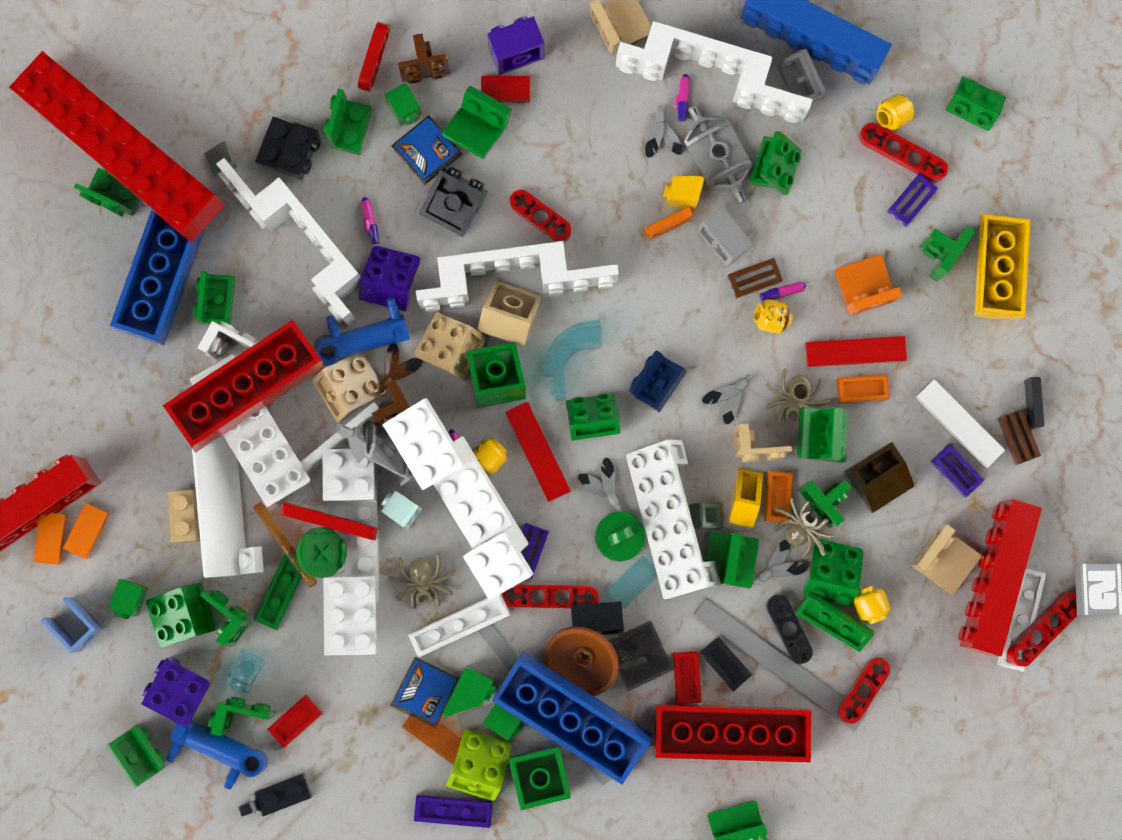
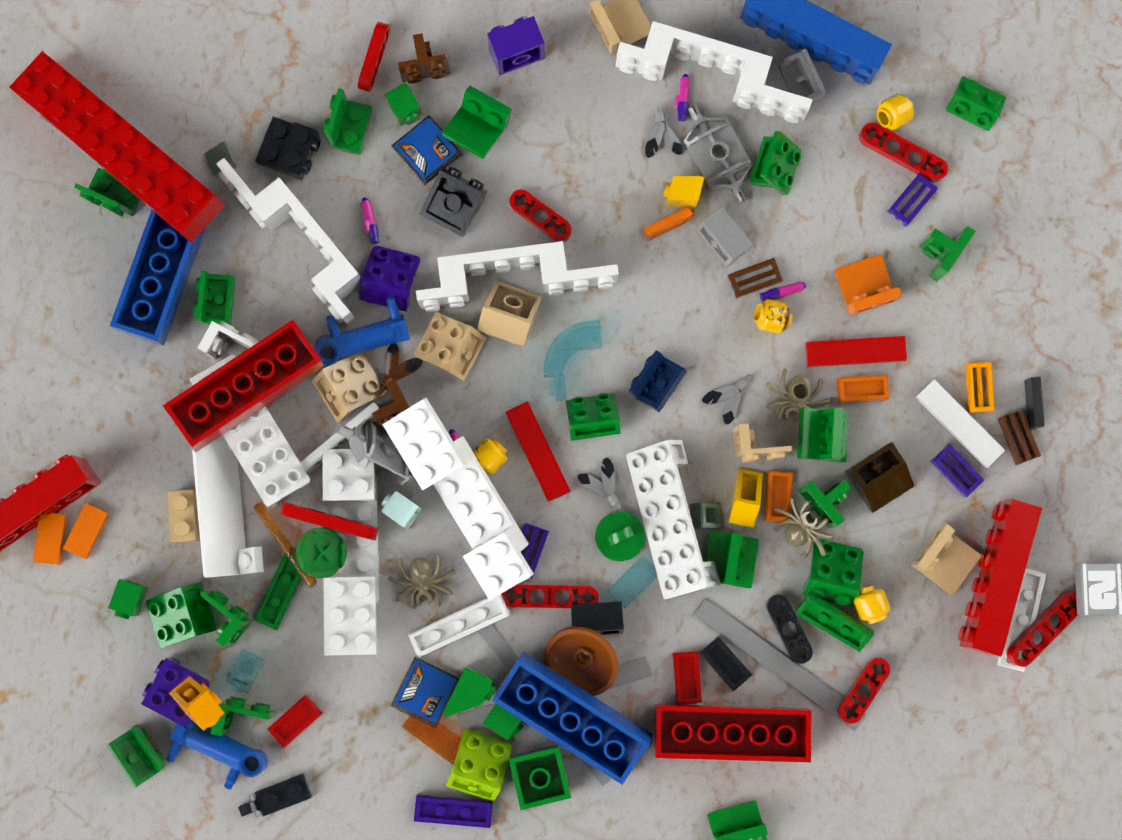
medium blue piece [41,597,104,653] -> none
green slope [466,342,526,408] -> none
red tile [481,76,530,102] -> none
clear smoke slope [608,620,674,691] -> none
light grey piece [755,539,808,584] -> none
yellow brick [974,214,1031,320] -> none
none -> light orange brick [169,676,224,731]
none -> light orange tile [965,362,995,413]

